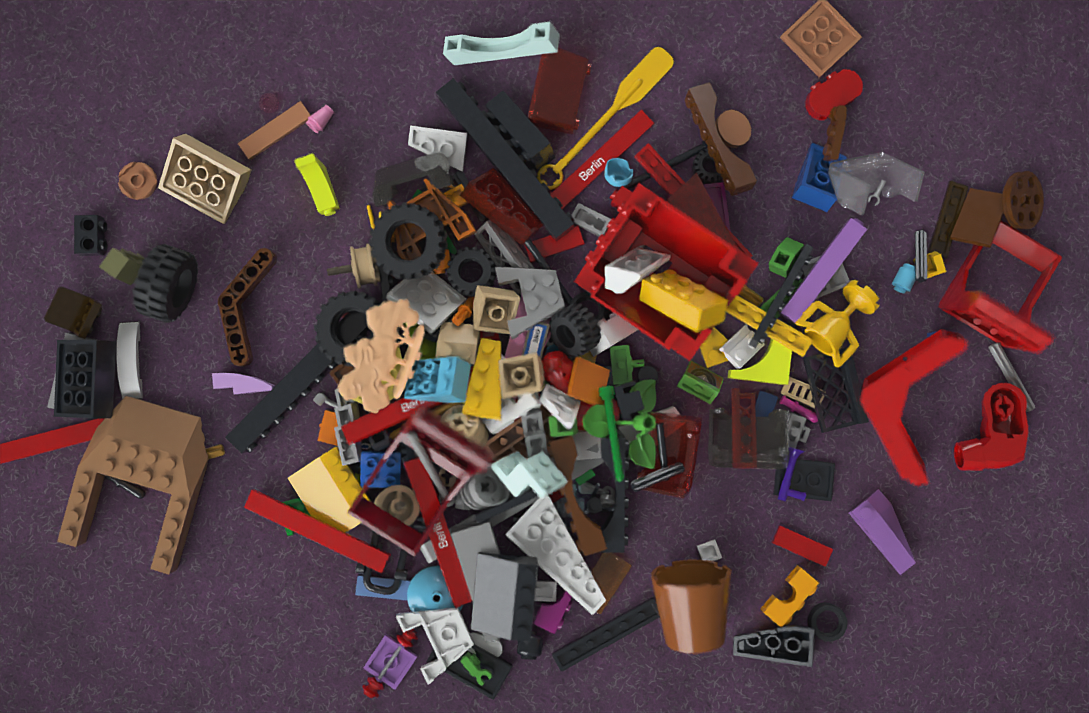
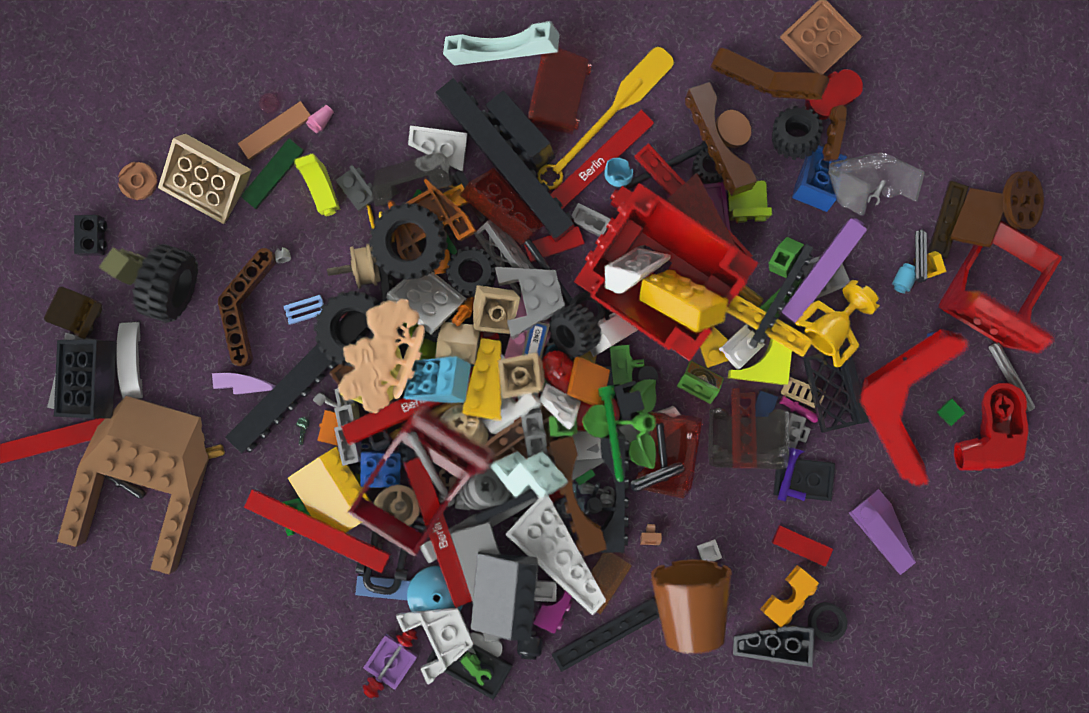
none -> dark green tile [240,138,305,209]
none -> light grey hinge [275,247,291,263]
none -> light blue tile [283,295,324,325]
none -> clear green hand [296,417,310,445]
none -> dark grey bracket [336,165,377,212]
none -> nougat tile [640,524,662,545]
none -> reddish brown beam [711,48,830,100]
none -> lime bracket [728,181,772,223]
none -> black tyre [772,106,823,160]
none -> green tile [937,399,965,426]

